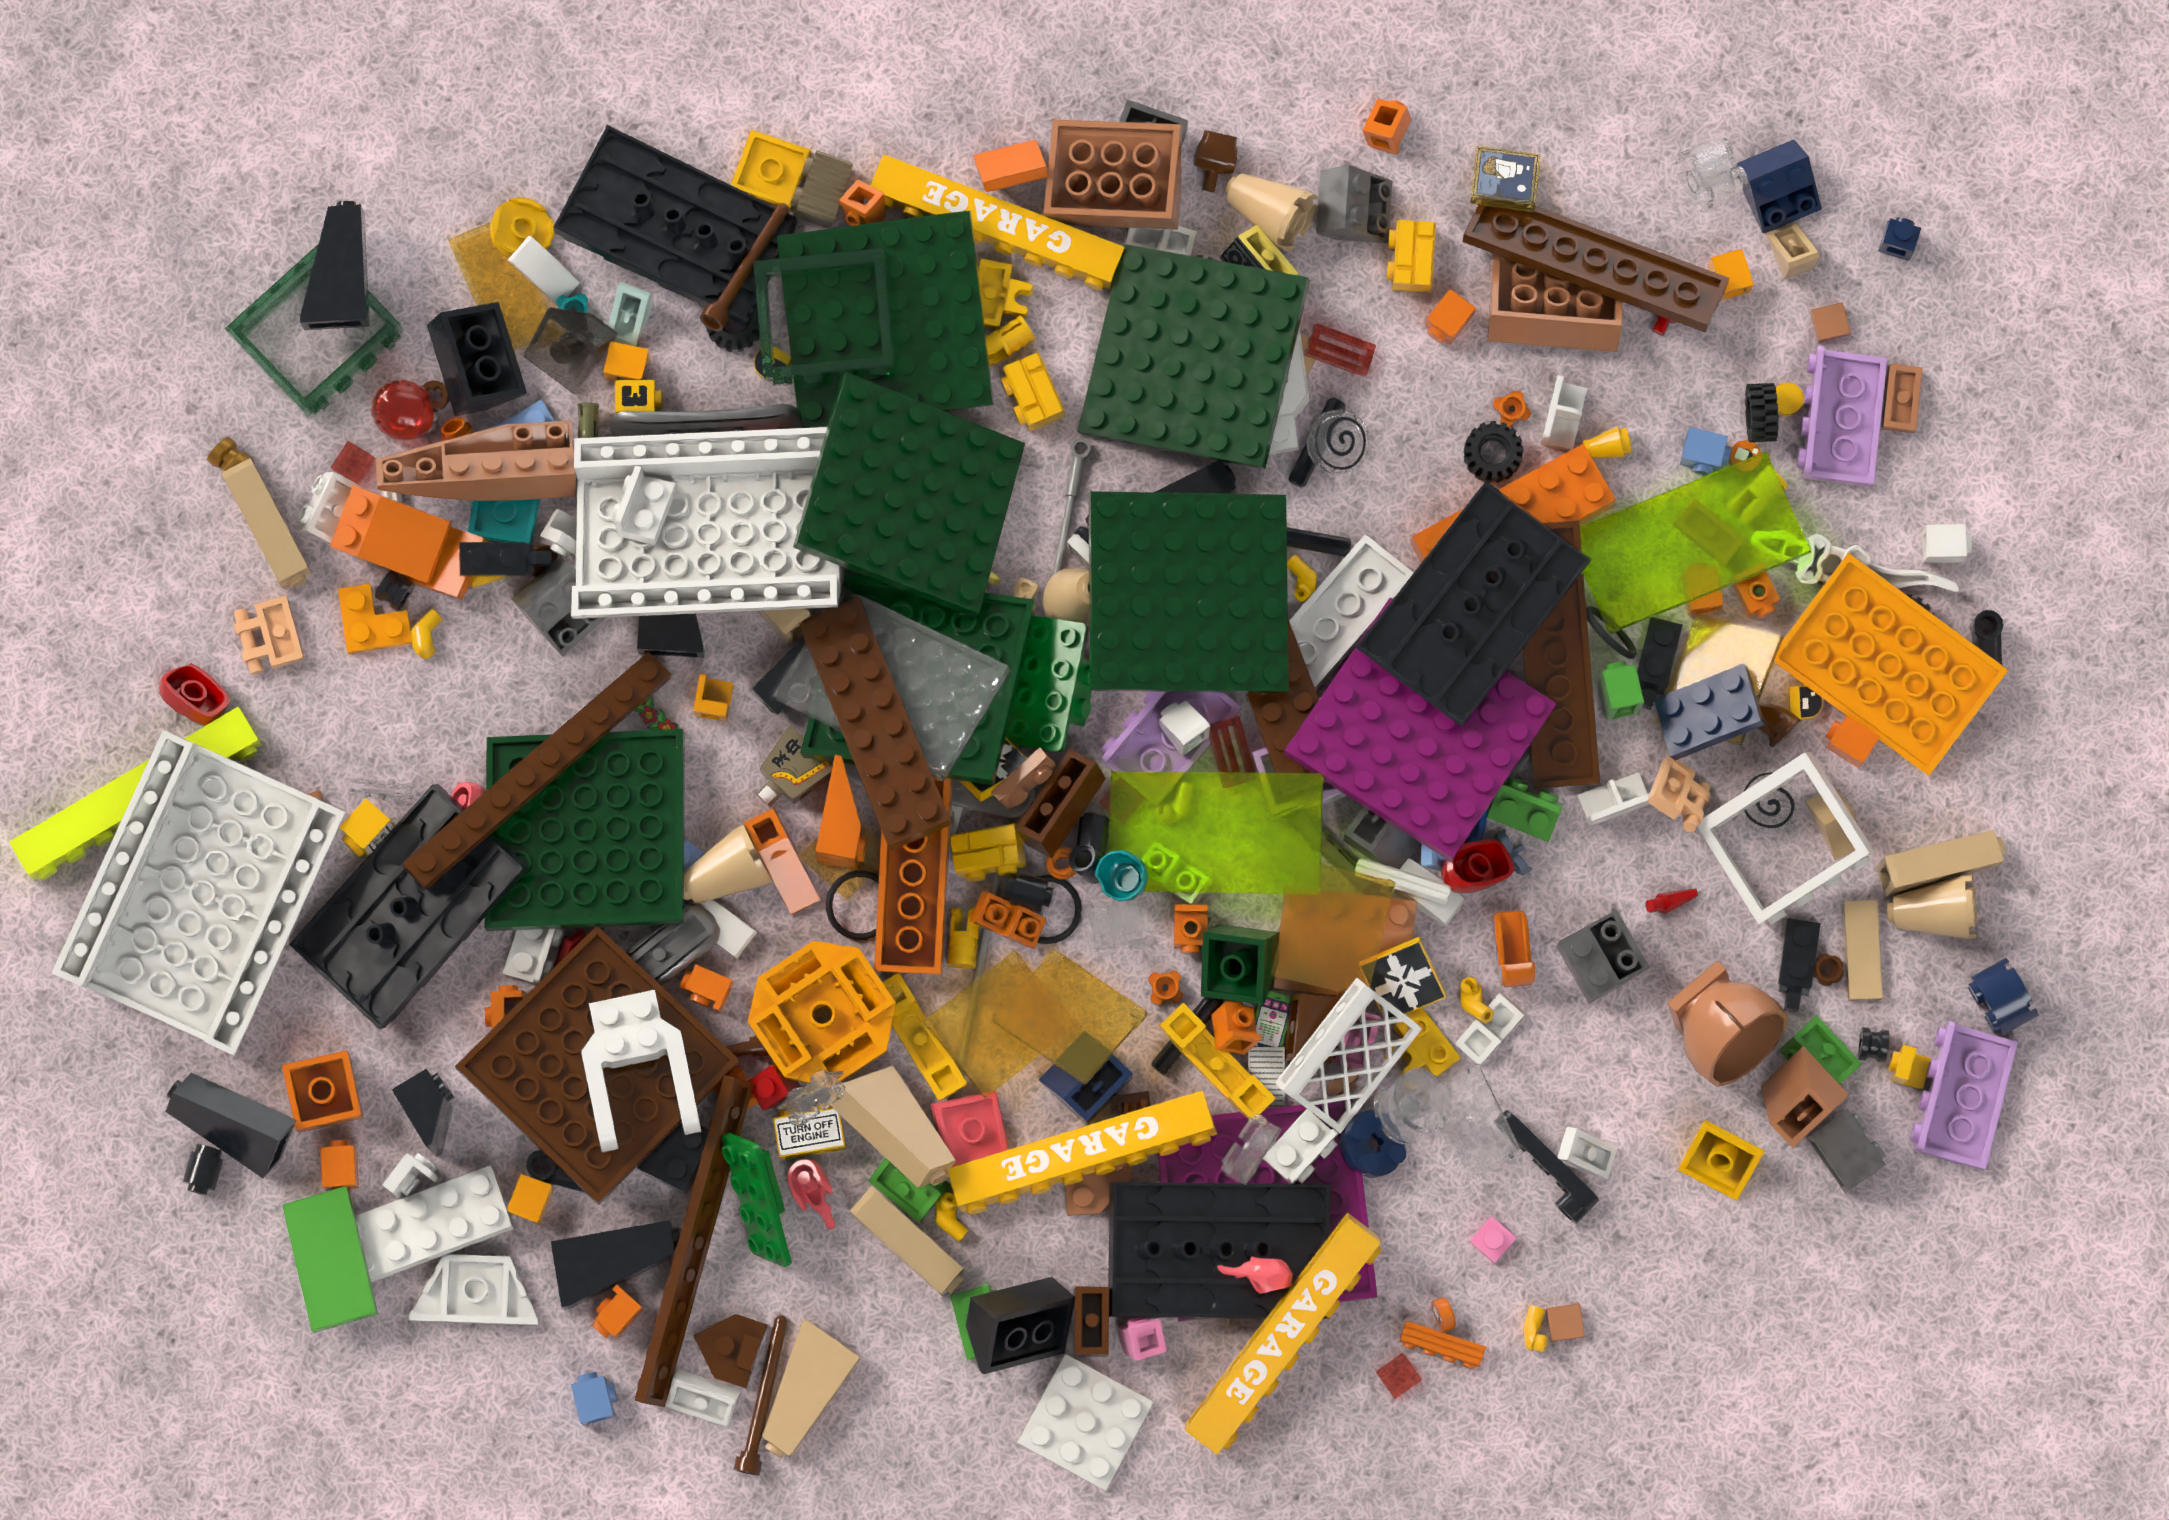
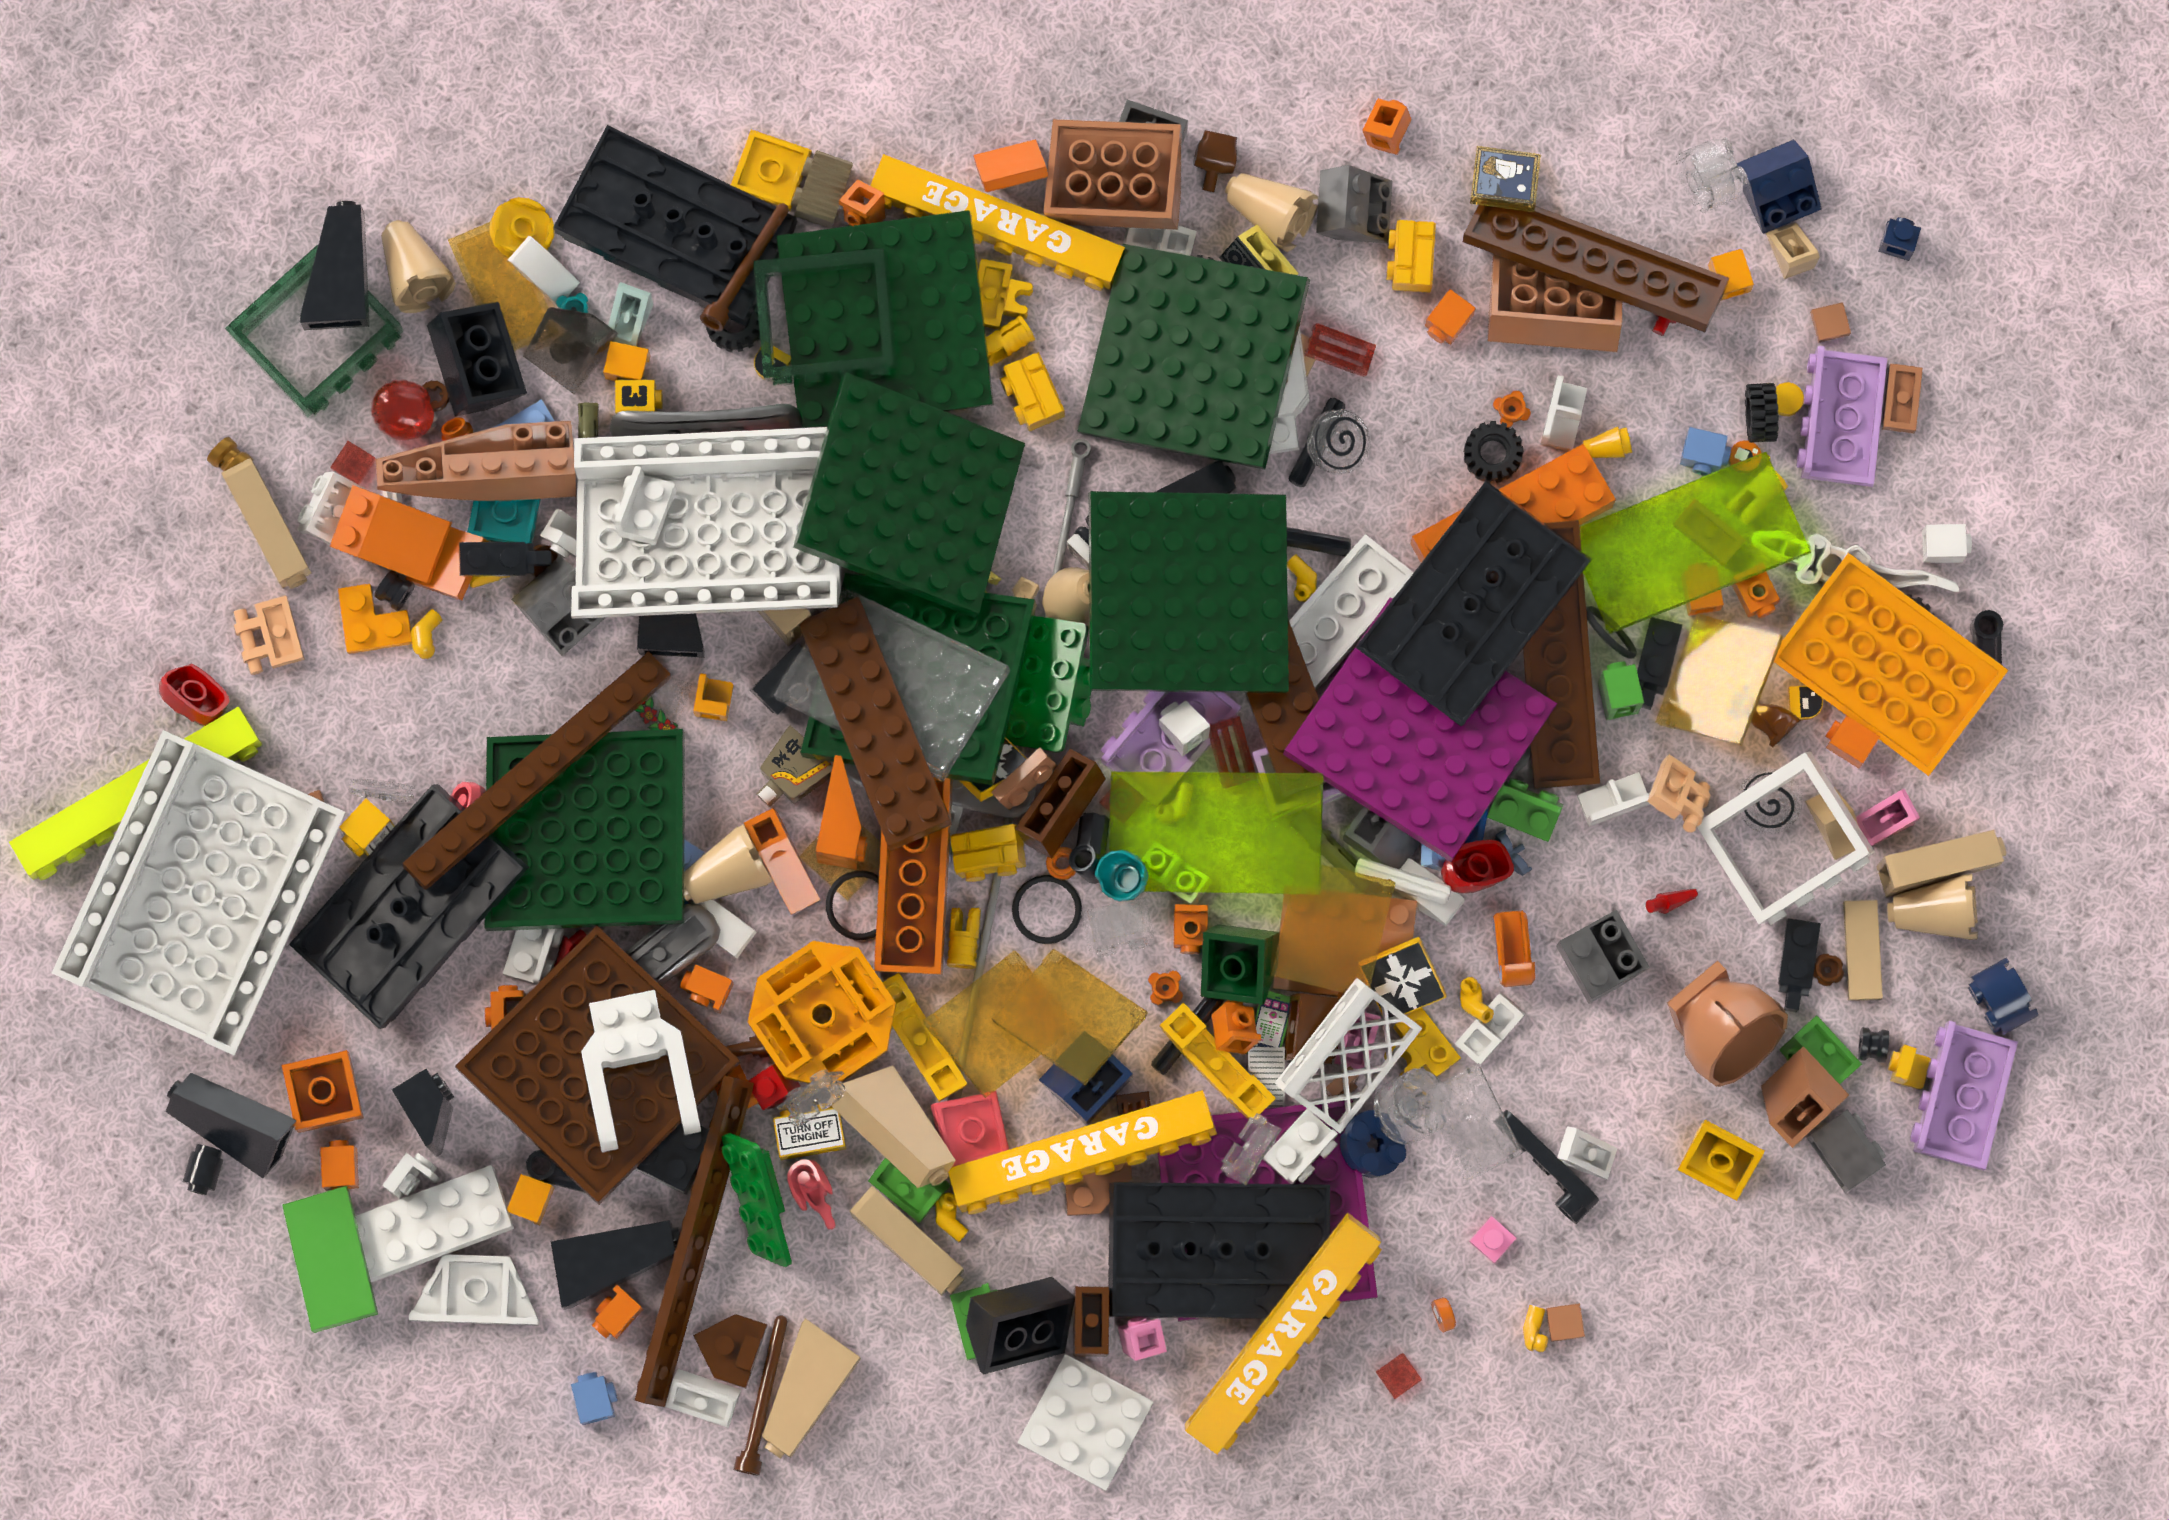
orange slope [970,891,1047,949] -> none
black brick [1003,872,1054,912] -> none
coral piece [1217,1257,1293,1294] -> none
orange piece [1399,1320,1486,1370] -> none
plate [1654,663,1765,761] -> none
none -> tan cone [381,220,456,313]
none -> bright pink slope [1856,789,1920,846]

